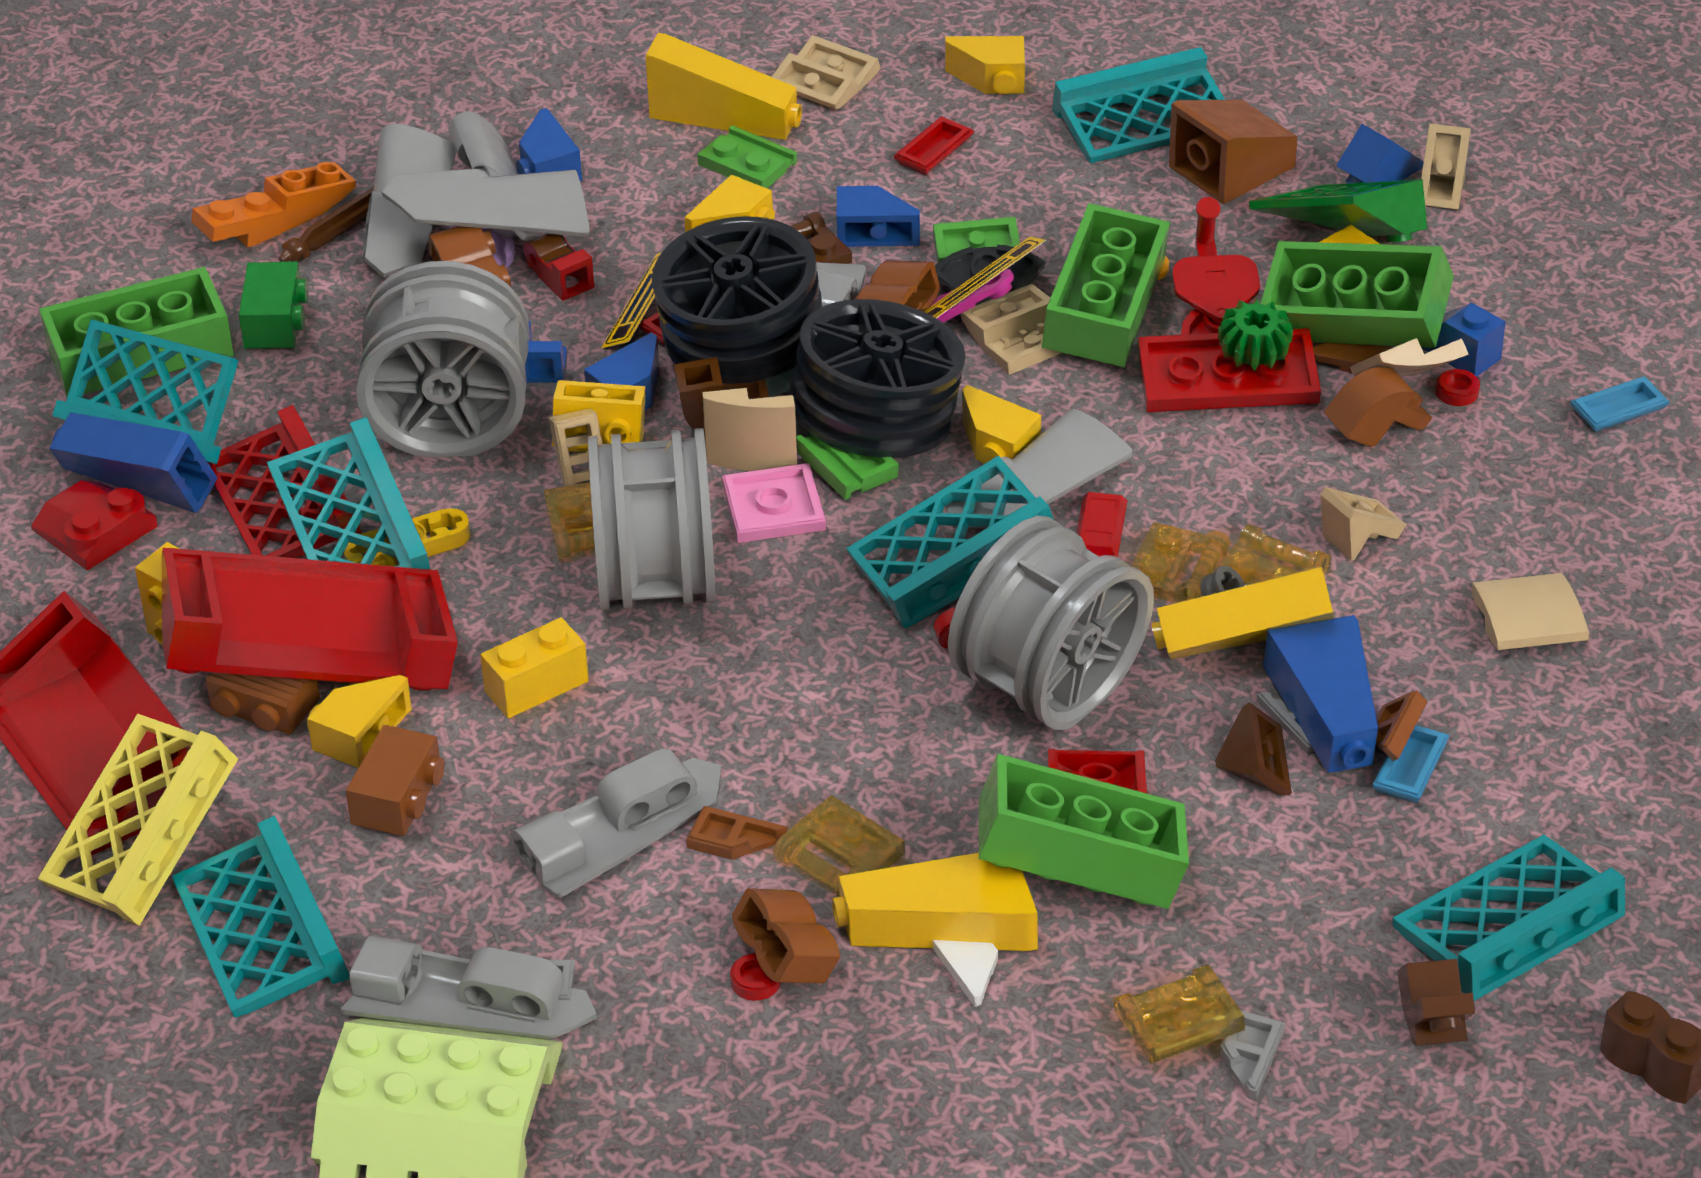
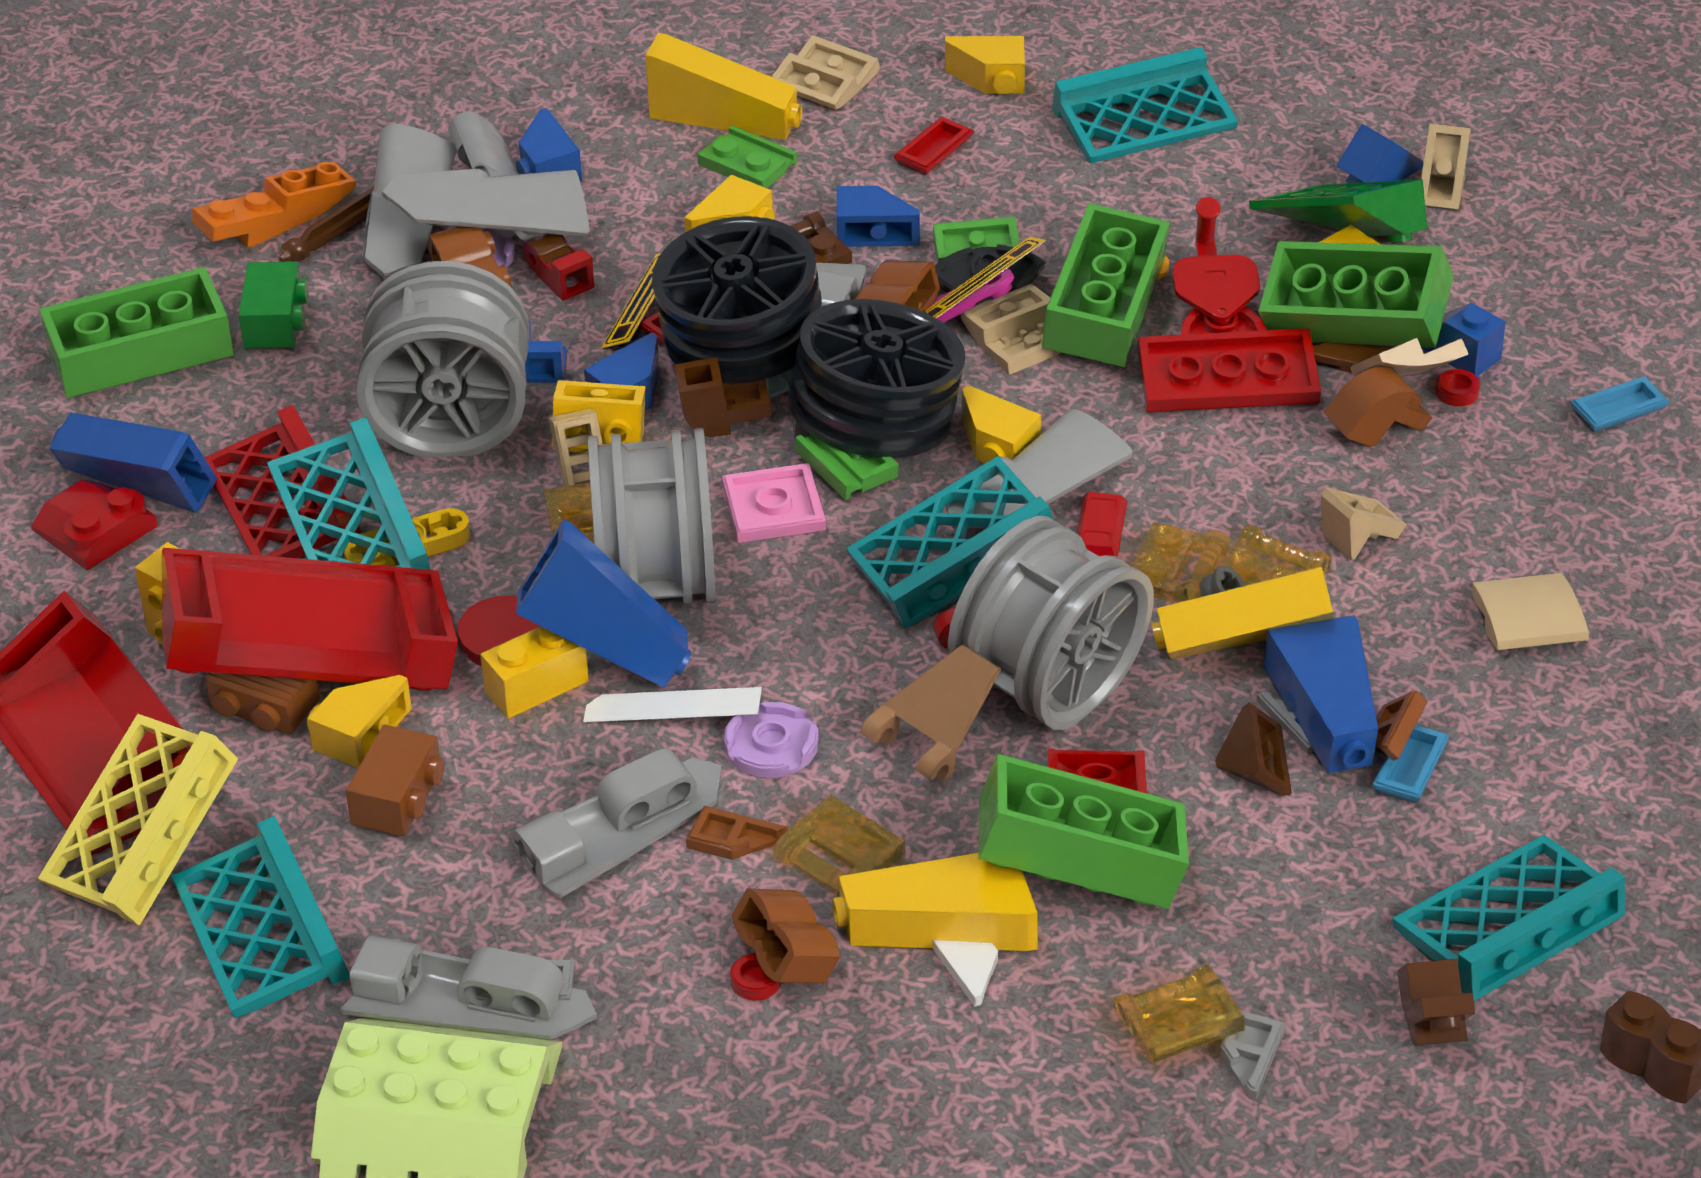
teal fence [52,319,239,464] -> none
tan slope [702,388,797,471] -> none
dark orange slope [1169,99,1298,205] -> none
green gear [1218,297,1293,371] -> none
none -> red tile [457,596,540,666]
none -> blue slope [516,519,691,688]
none -> white sticker [583,687,762,722]
none -> lavender tile [724,702,819,778]
none -> medium nougat flag [860,645,1002,783]

